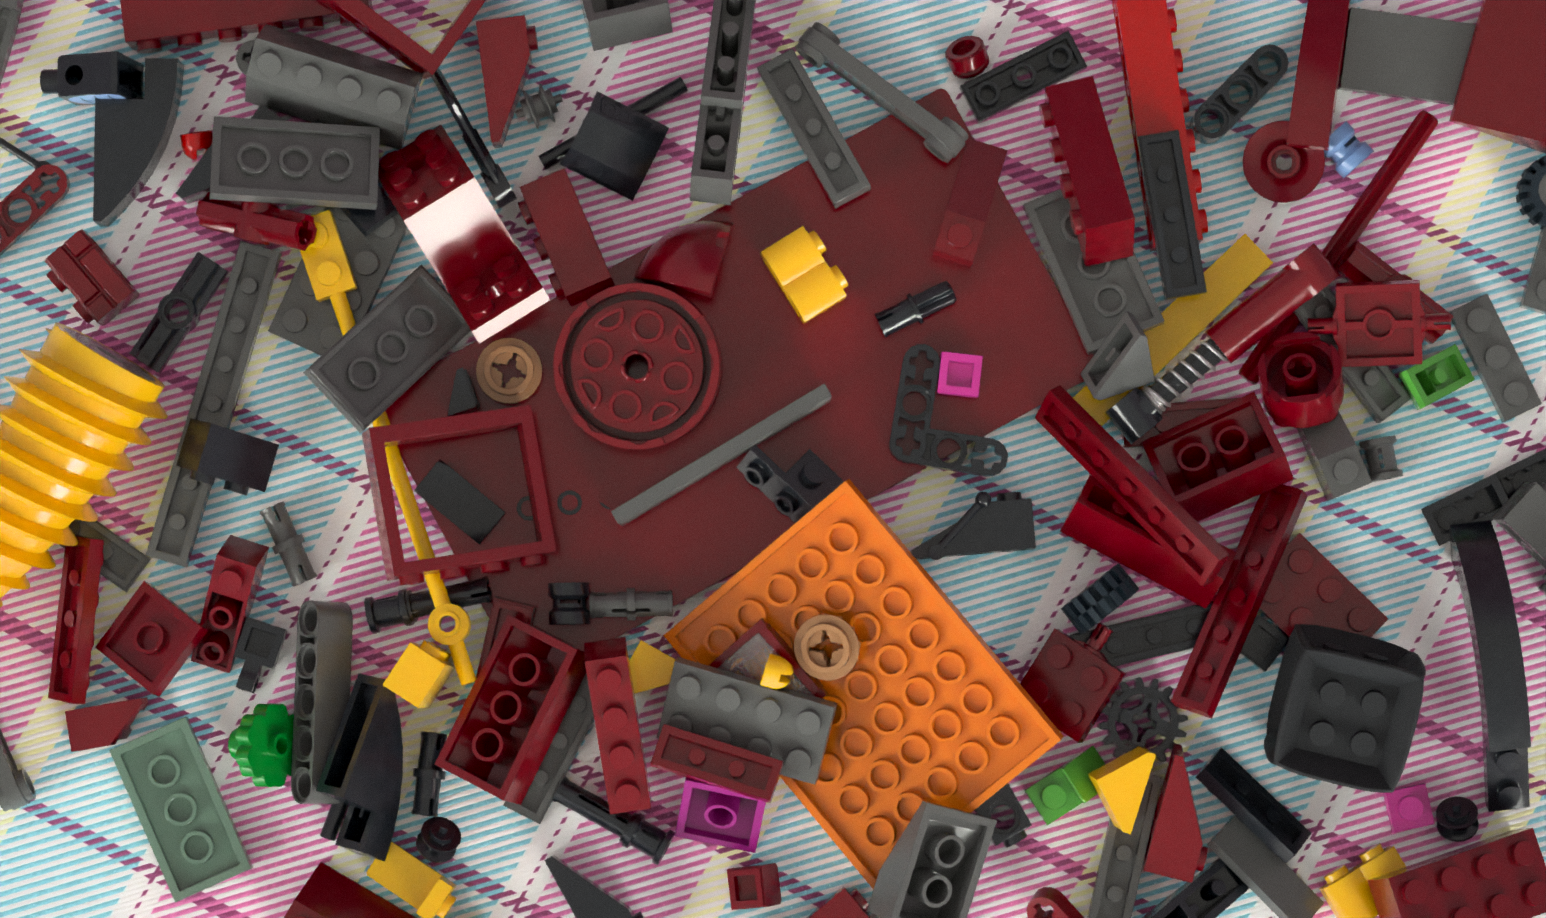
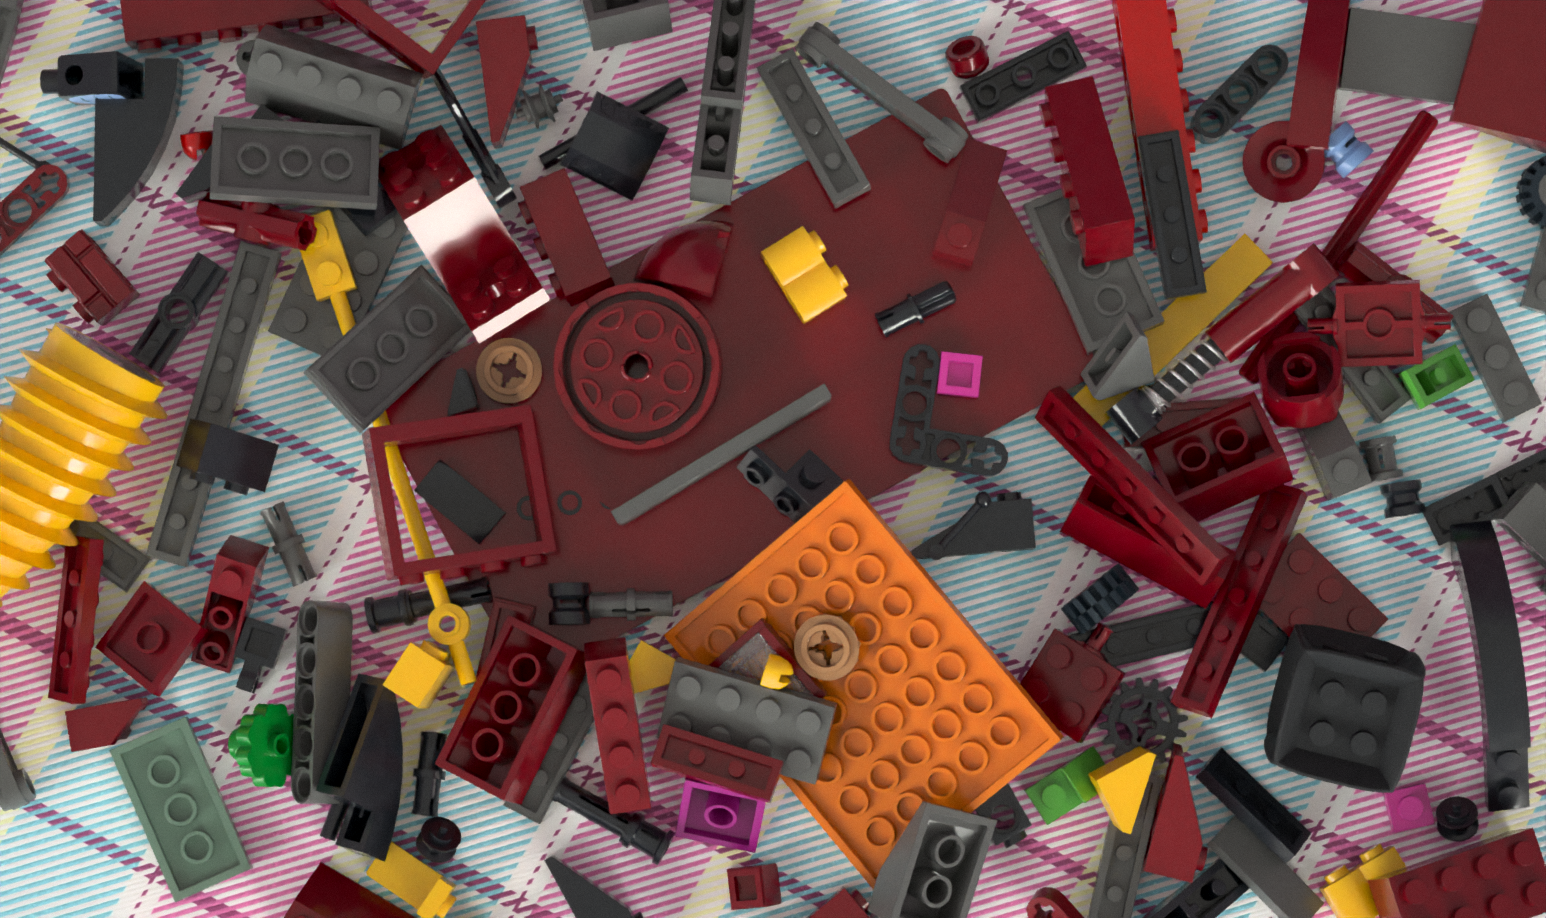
none -> black wheel [1380,479,1426,519]

